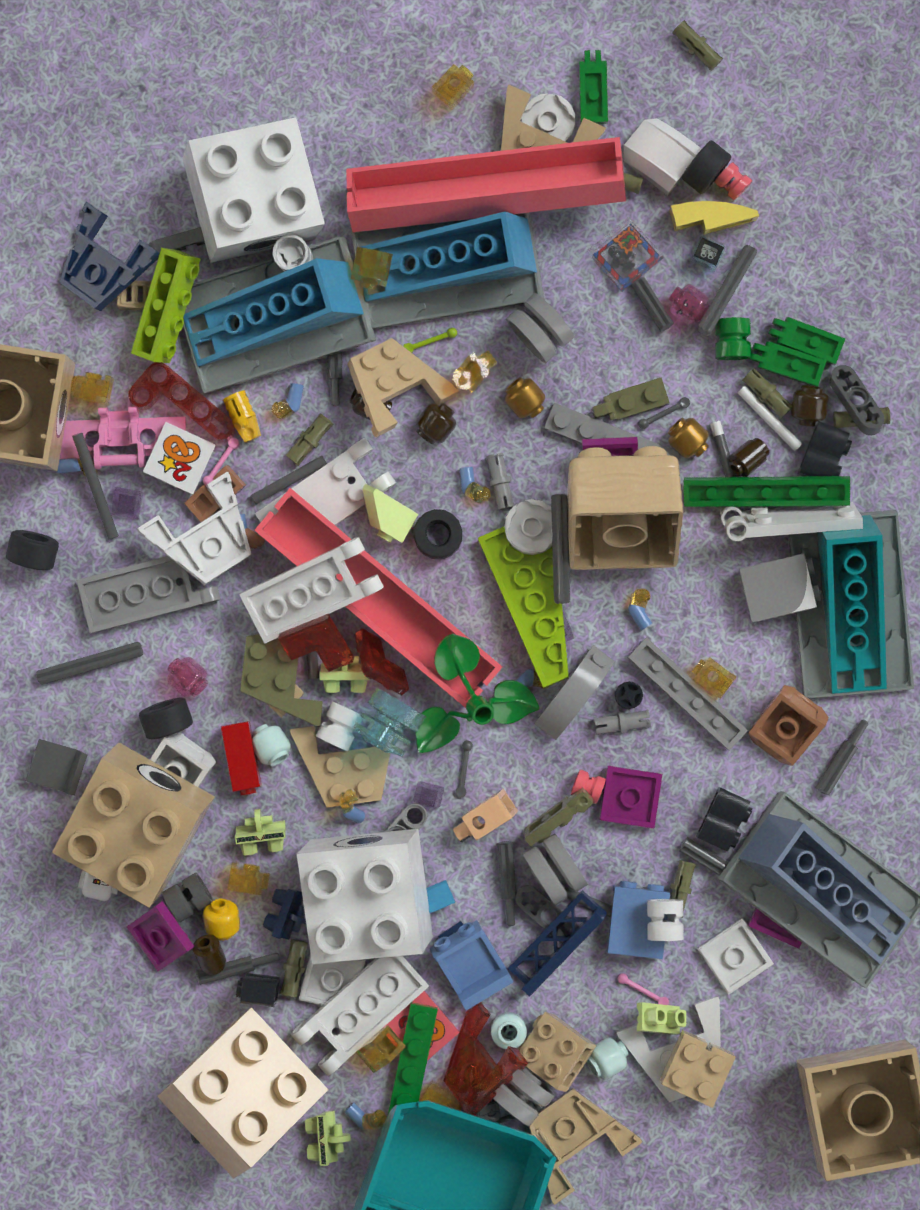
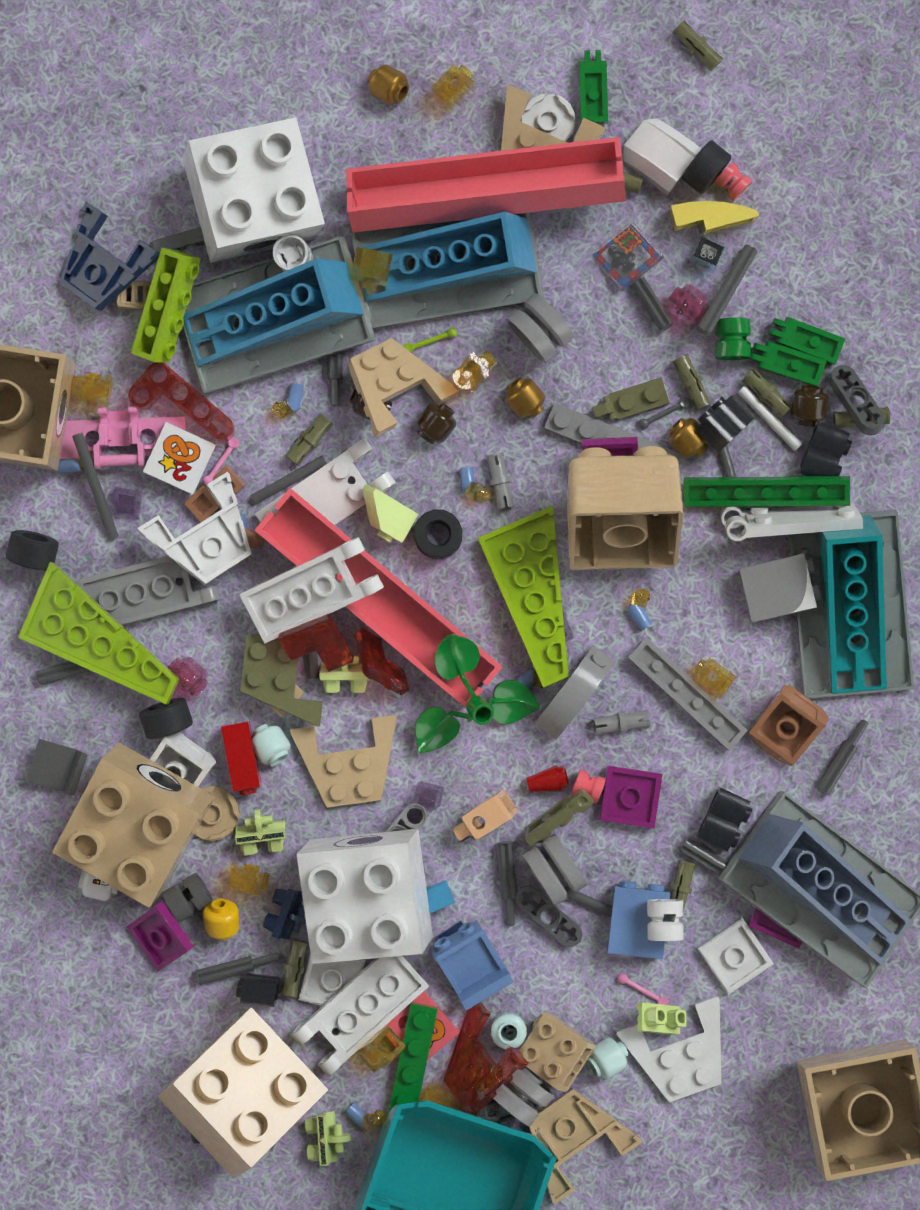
dark brown brick [192,935,226,975] -> none
yellow hinge [222,390,261,442] -> none
white wheel [316,701,364,751] -> none
arm [339,789,365,823] -> none
clear light blue wheel [352,687,426,757] -> none
dark grey hinge [456,740,473,798] -> none
white tile [504,499,552,555] -> none
dark blue fence [508,890,607,997] -> none
dark grey axle [551,494,570,604] -> none
black wheel [615,681,643,709] -> none
tan piece [659,1029,736,1108] -> none
dark brown brick [729,438,770,477] -> none
none -> lime wing [18,562,179,704]
none -> tan tile [195,786,240,841]
none -> pearl gold head [367,64,409,105]
none -> red cone [527,765,569,793]
none -> olive pin [672,354,712,410]
none -> black brick [696,395,755,453]

